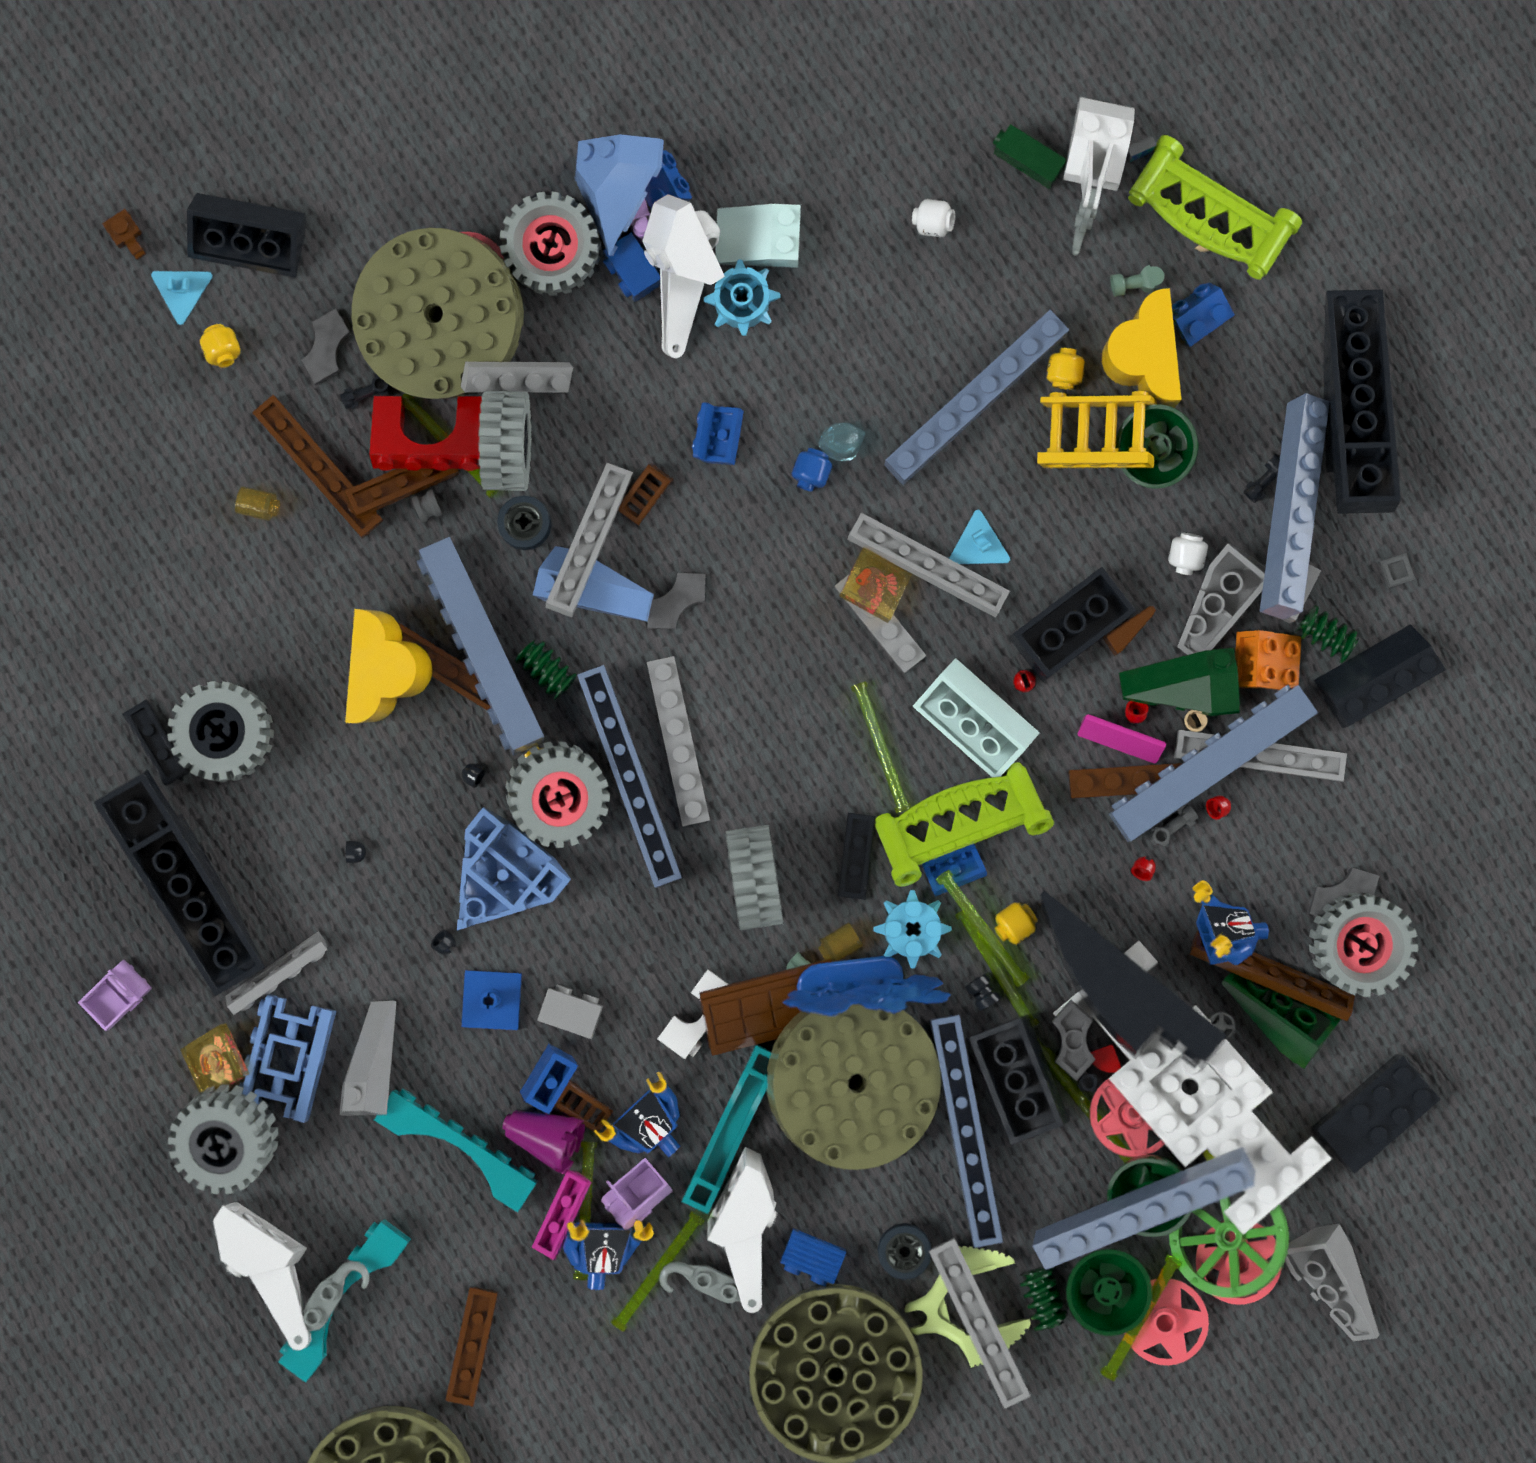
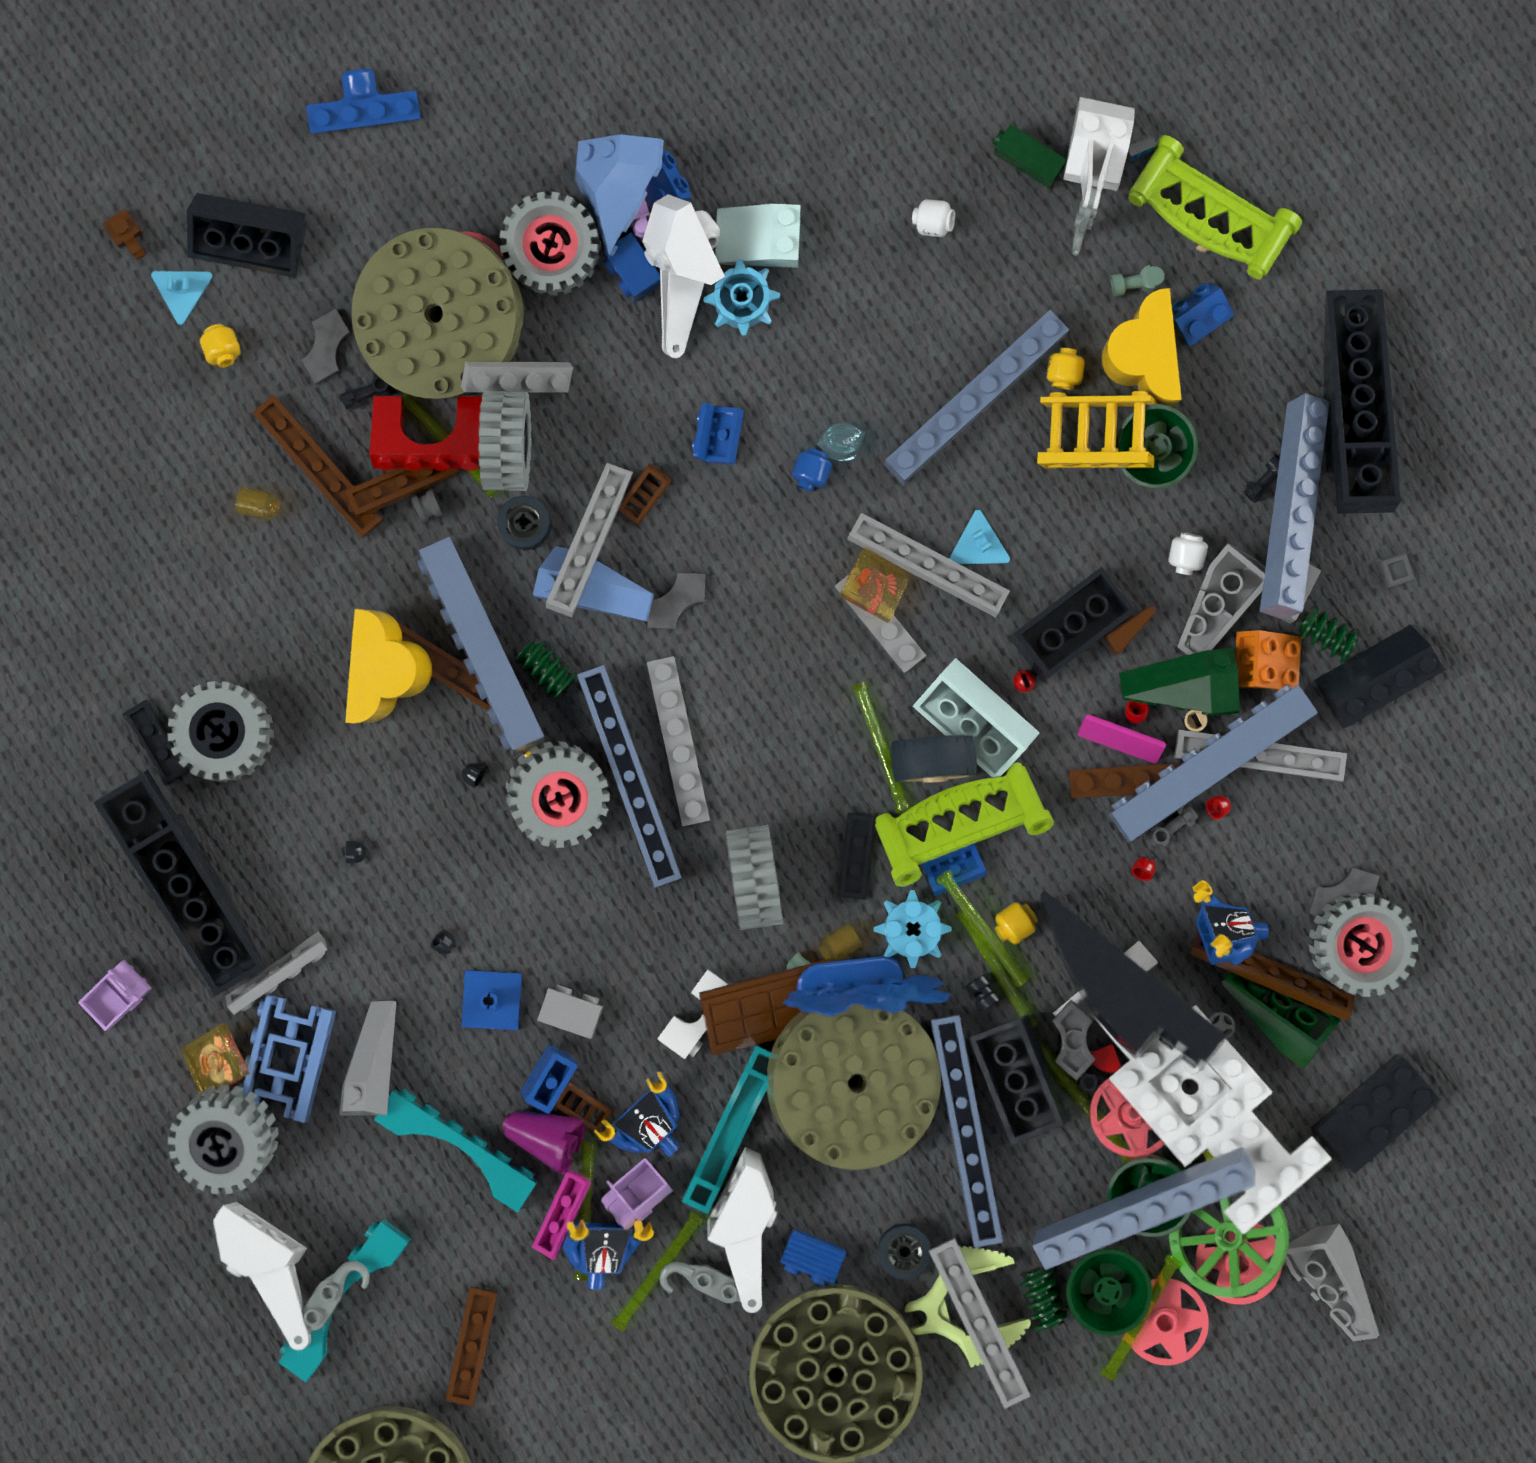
medium blue wedge [457,807,571,930] -> none
none -> blue plate [306,68,421,133]
none -> black wheel [891,735,977,783]

